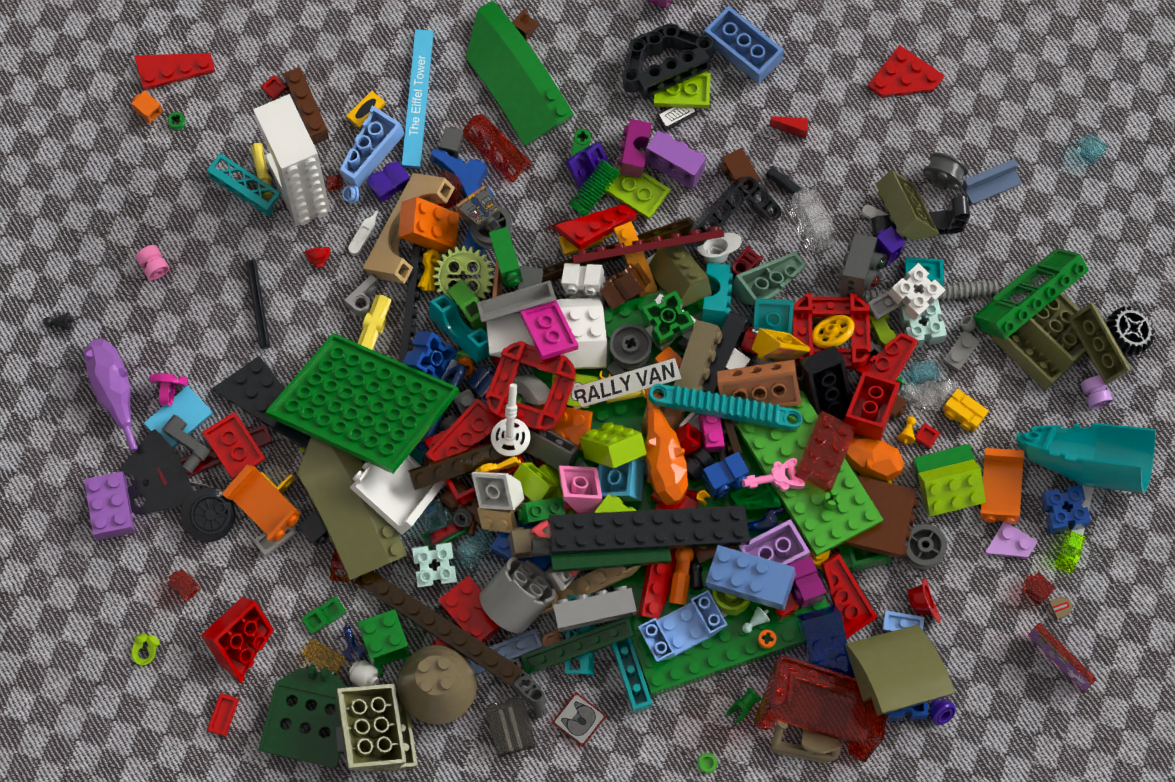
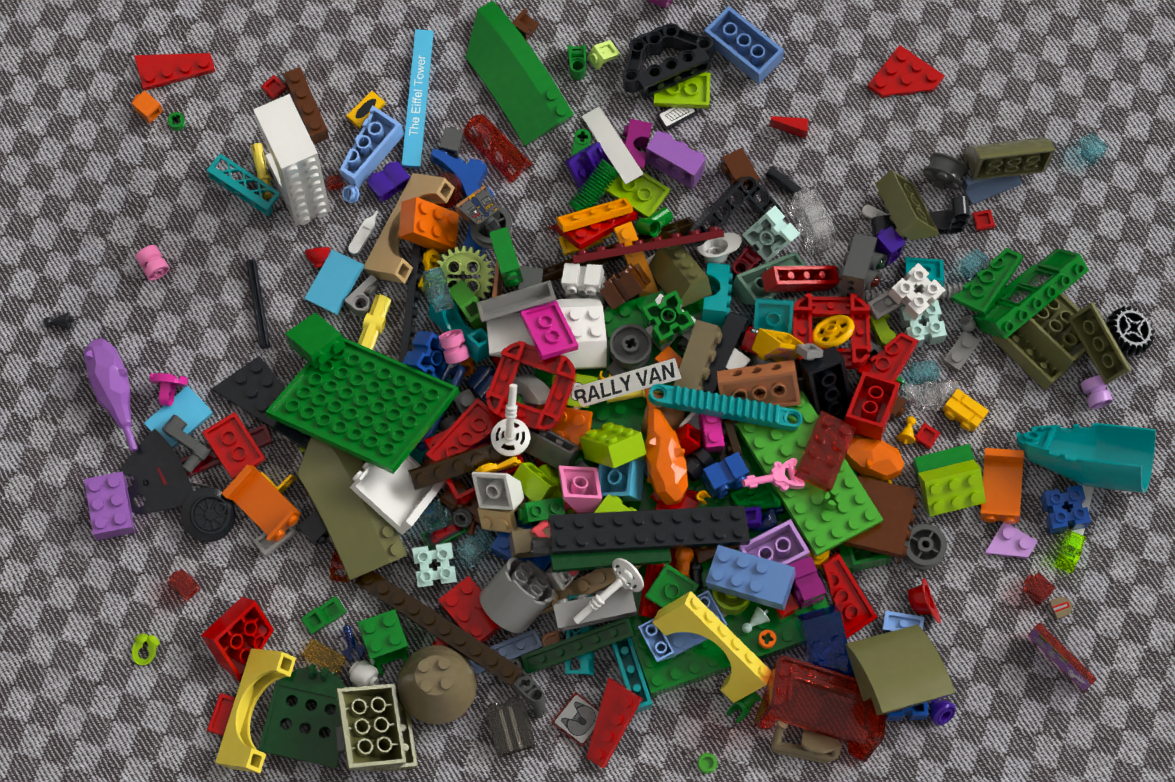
none -> light yellow arch [215,649,296,773]
none -> green brick [285,312,346,368]
none -> medium azure tile [304,250,365,315]
none -> clear light blue arch [423,267,454,312]
none -> bright pink wheel [439,329,470,364]
none -> light orange tile [556,197,633,233]
none -> green piece [567,44,587,81]
none -> white dish [573,558,644,624]
none -> white sticker [582,107,643,184]
none -> red wing [586,678,643,768]
none -> yellowish green bracket [587,40,620,70]
none -> green piece [636,207,673,237]
none -> green tile [644,564,699,608]
none -> light yellow arch [652,591,772,703]
none -> light aqua brick [742,206,800,263]
none -> dark purple plate [745,506,762,528]
none -> red brick [761,266,839,292]
none -> light grey plate [795,343,823,360]
none -> green wing [951,248,1023,316]
none -> clear light blue brick [958,248,989,281]
none -> olive slope [963,137,1055,181]
none -> red tile [972,209,995,232]

